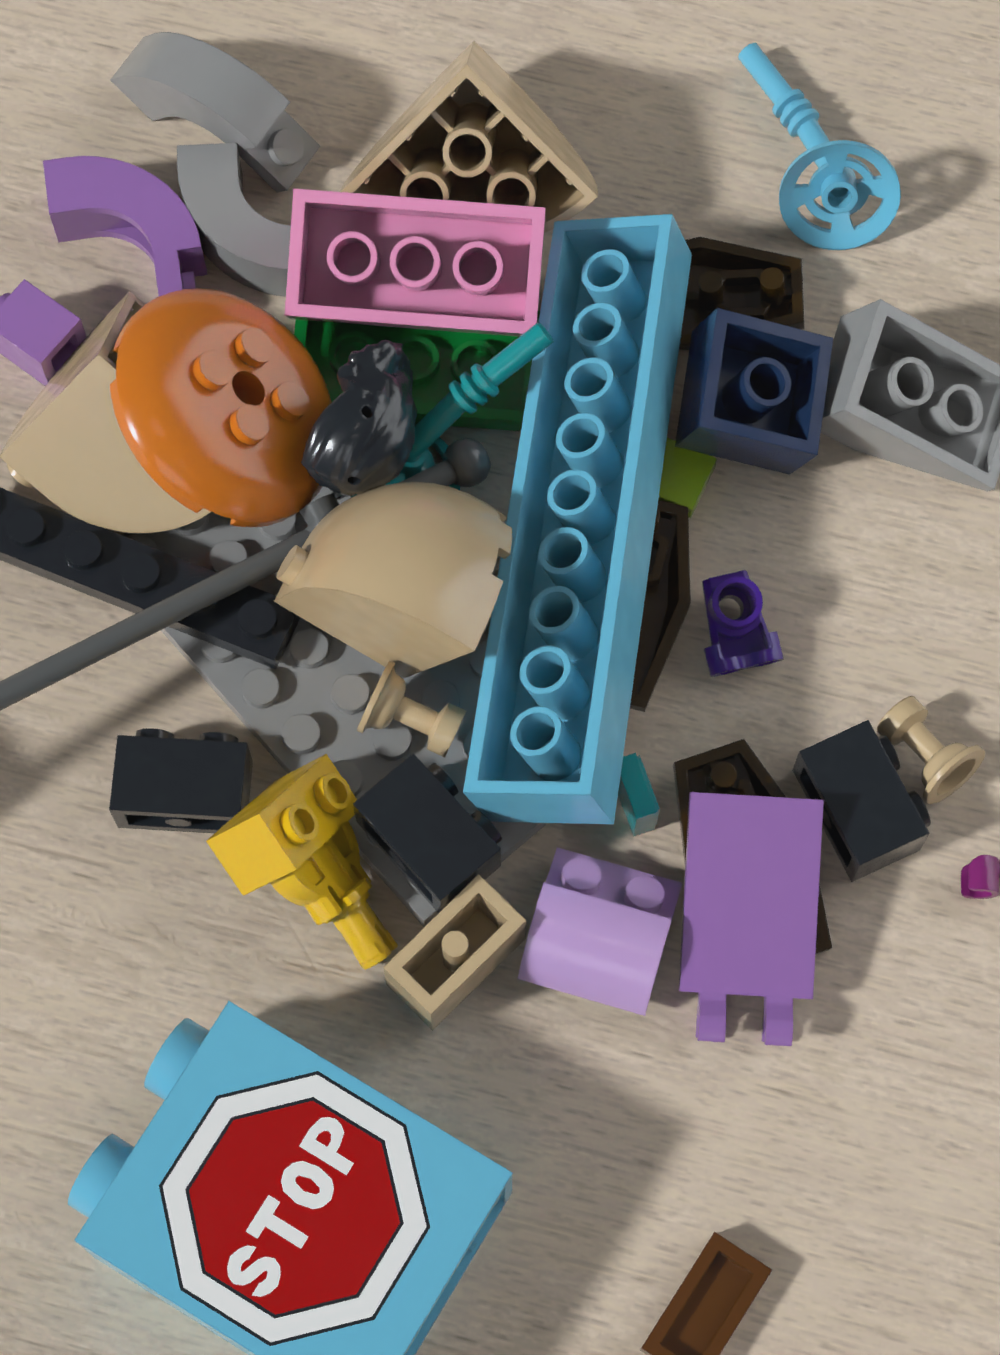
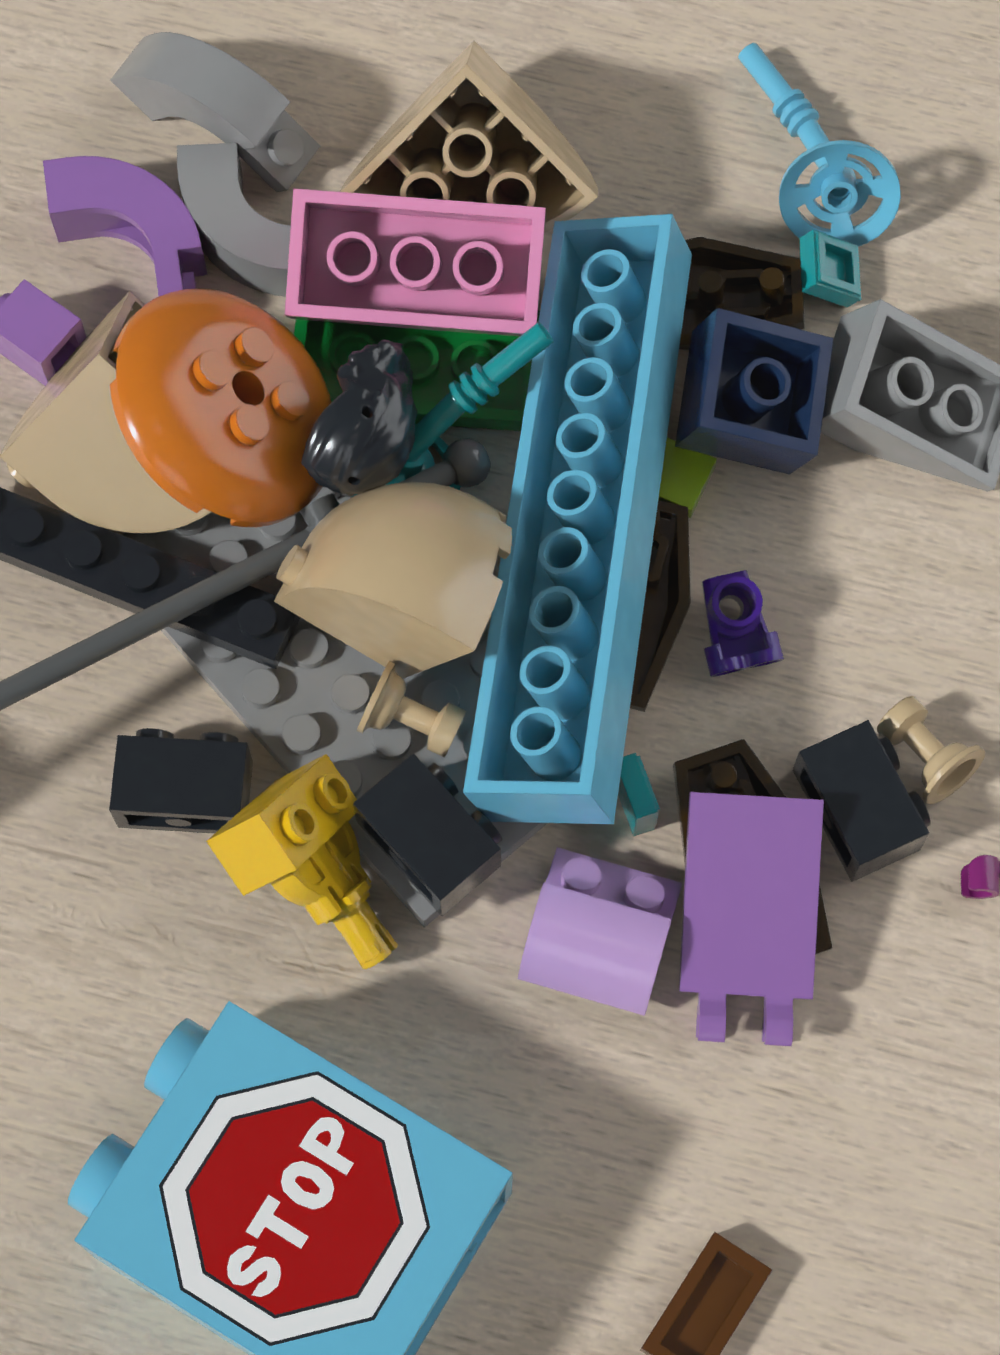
tan brick [383,874,526,1031] -> none
none -> teal tile [799,229,862,307]

